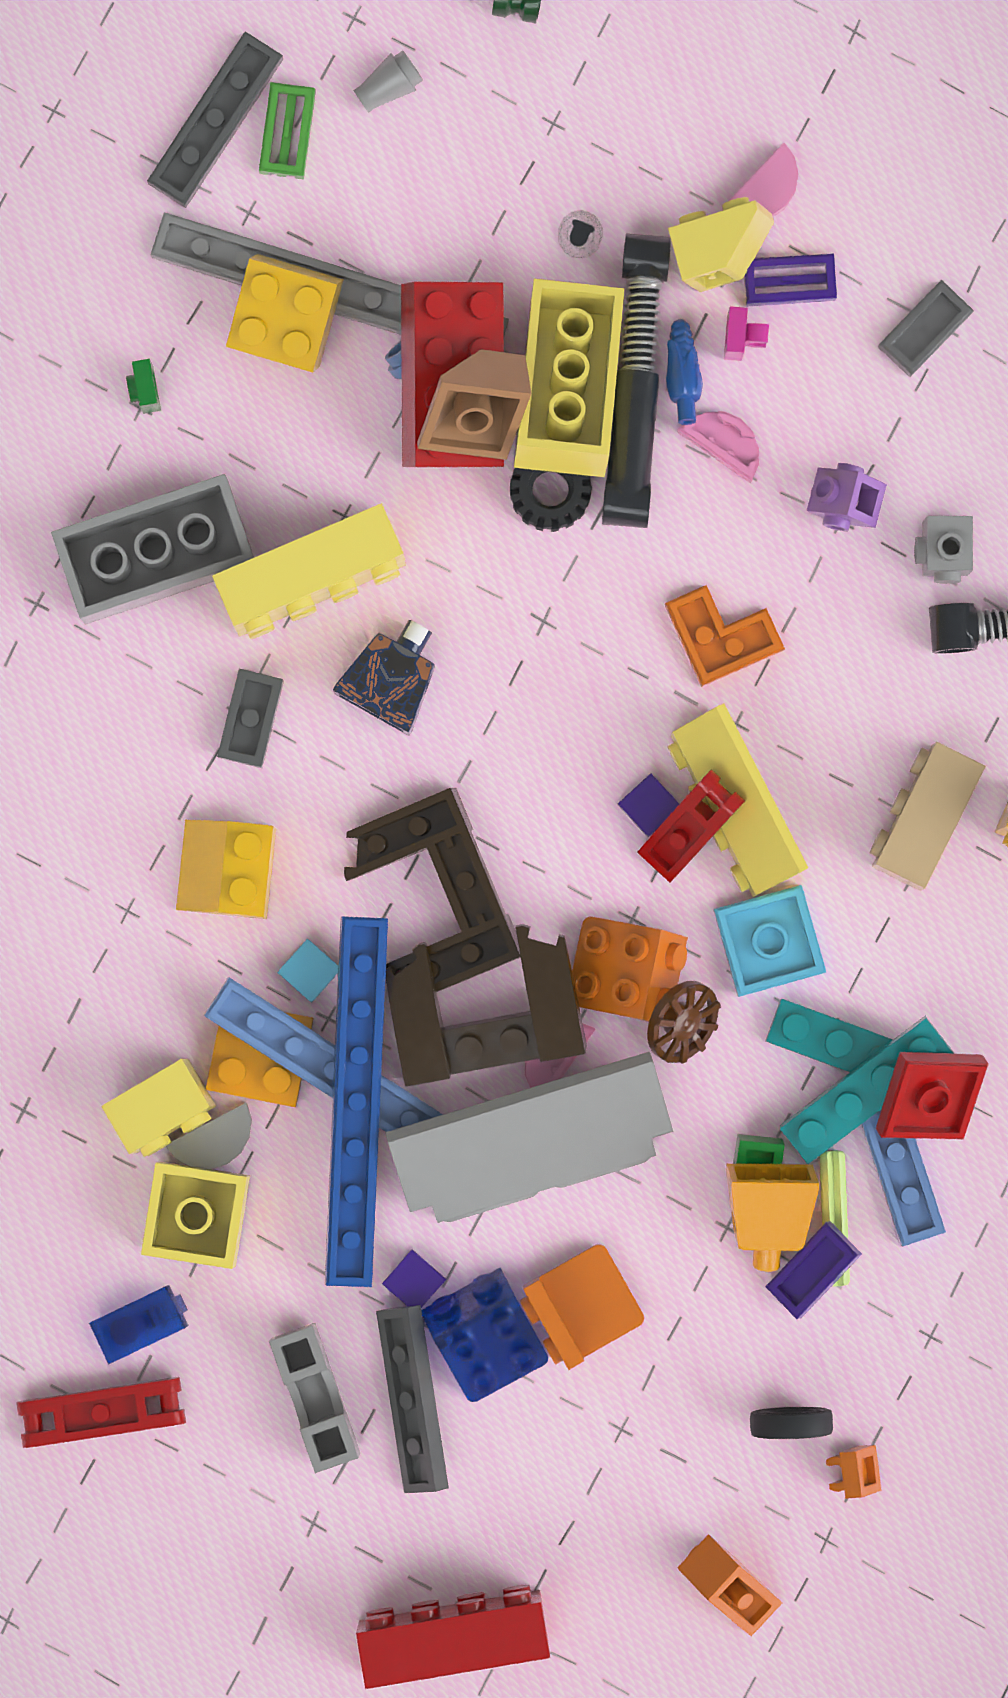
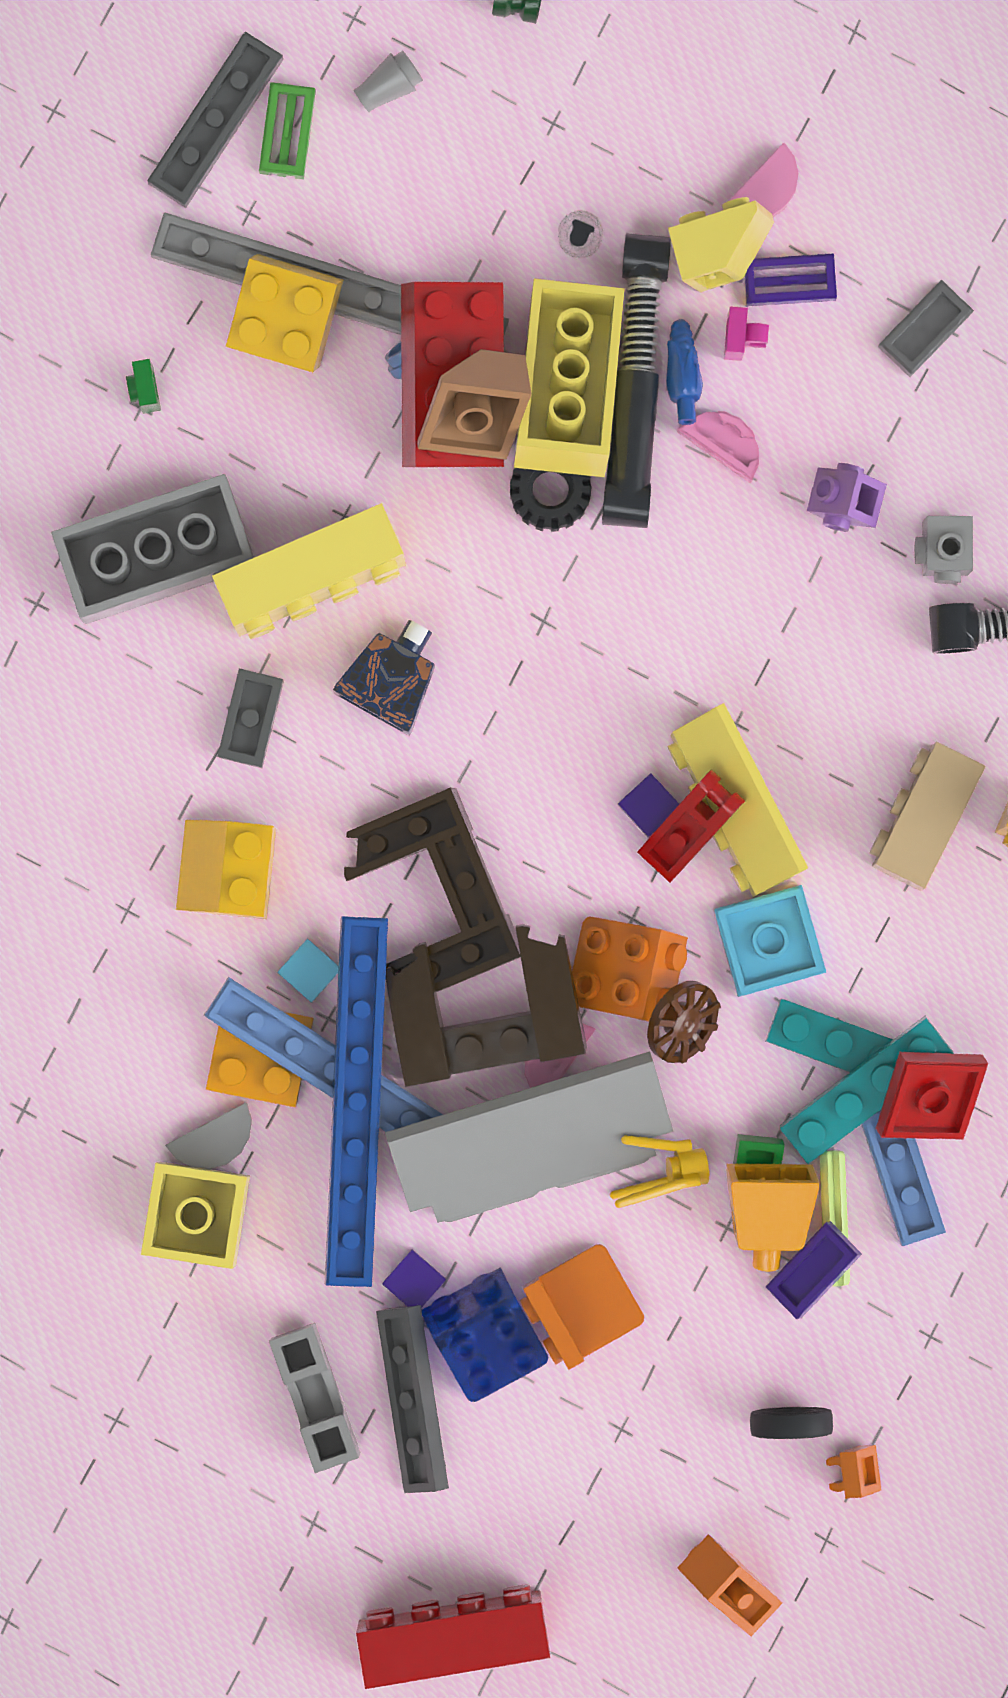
red plate [16,1377,186,1448] -> none
clear blue plate [89,1285,189,1365] -> none
light yellow brick [101,1059,216,1157] -> none
orange tile [665,585,785,687] -> none
none -> yellow plant [610,1135,709,1208]

